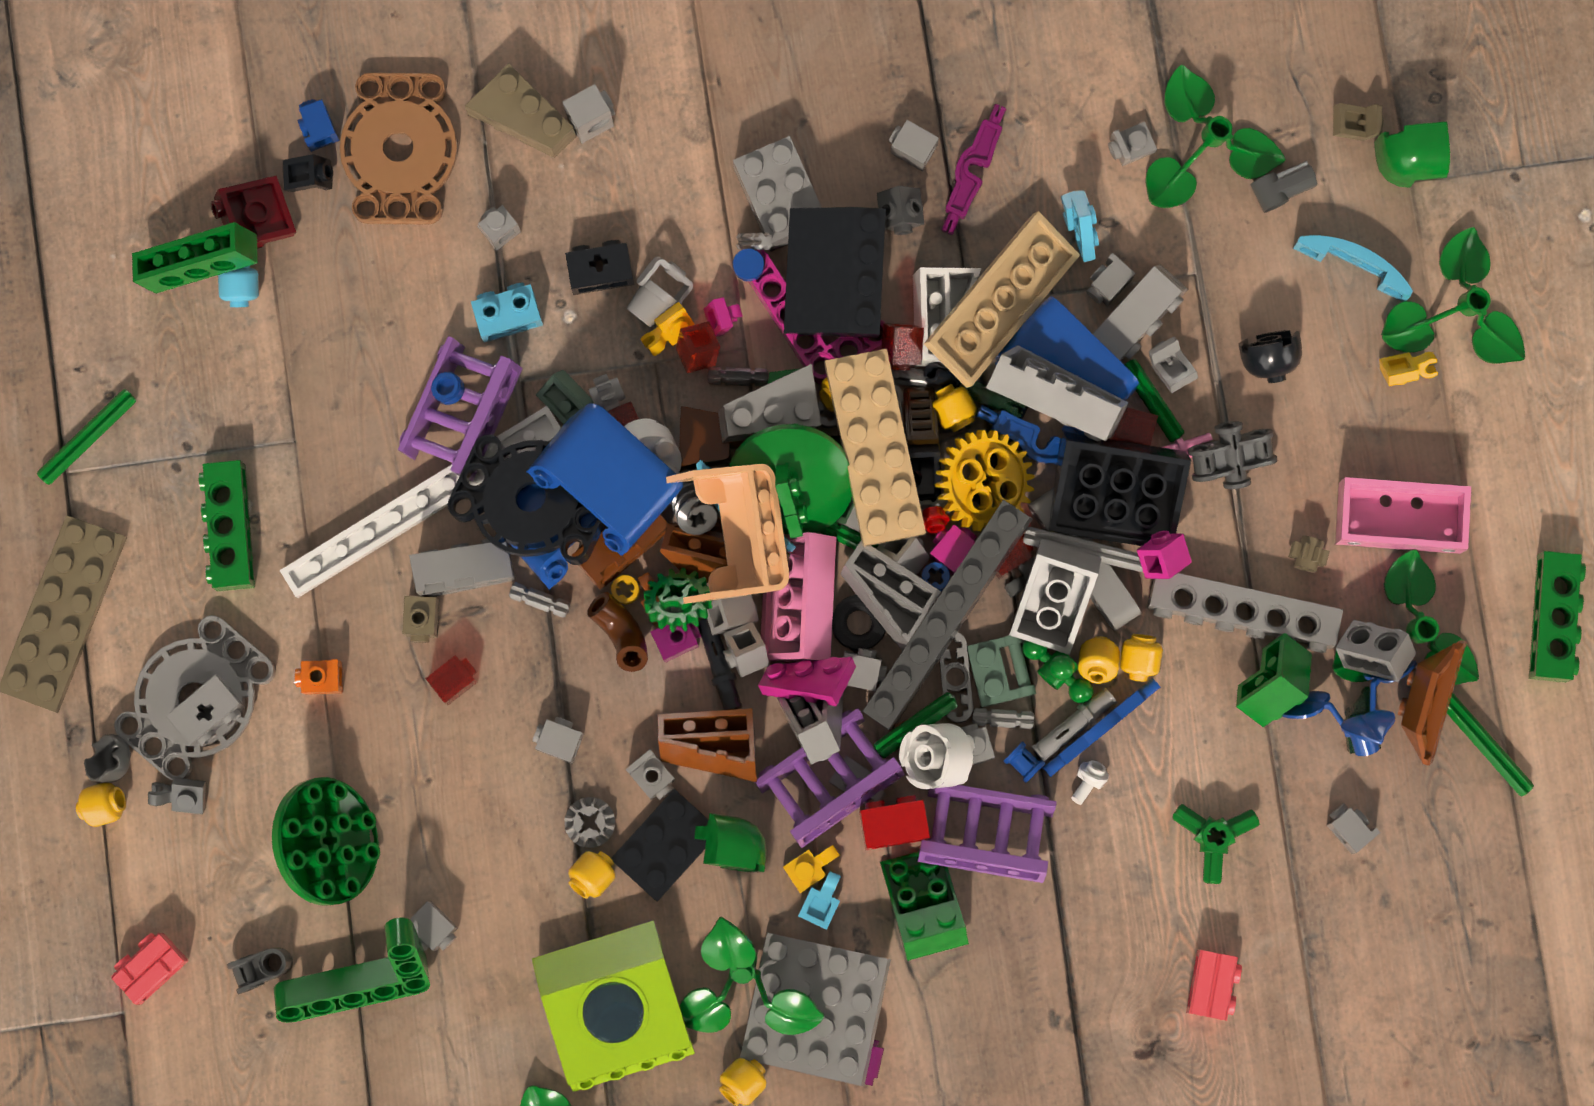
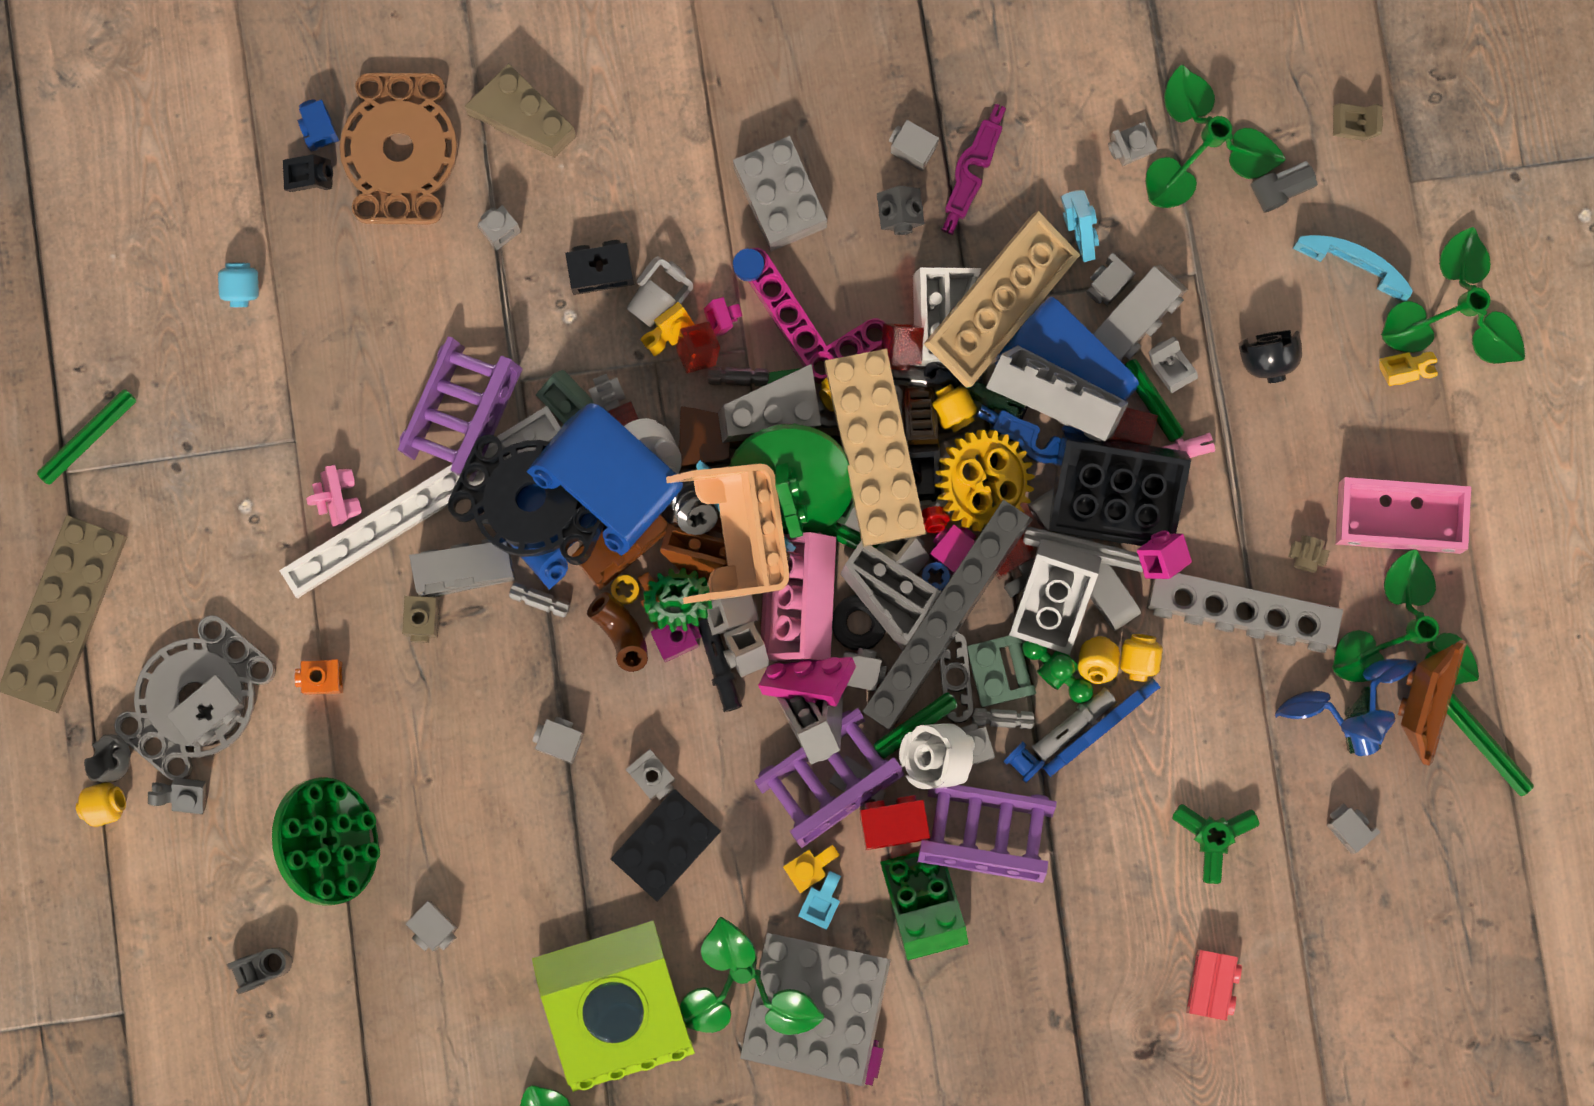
coral brick [111,933,188,1005] -> none
green brick [132,222,258,294] -> none
green brick [199,460,255,591] -> none
dark red plate [211,175,296,249] -> none
green beam [273,917,430,1023] -> none
clear red brick [425,655,478,705] -> none
blue tile [431,372,465,405] -> none
medium azure brick [471,283,543,343] -> none
light grey brick [562,84,615,144] -> none
light grey gear [565,797,615,848] -> none
yellow head [568,851,615,899] -> none
dark orange wedge [657,708,757,782] -> none
green brick [694,813,767,872] -> none
yellow head [719,1058,767,1106] -> none
light grey axle [736,233,773,250] -> none
black slope [784,207,886,339] -> none
white plate [1071,760,1109,805] -> none
dark grey axle [1188,421,1278,489] -> none
green brick [1236,633,1312,727] -> none
light grey brick [1335,620,1416,682] -> none
green brick [1374,122,1450,188] -> none
green brick [1529,551,1586,683] -> none
none -> bright pink hips [306,465,361,527]

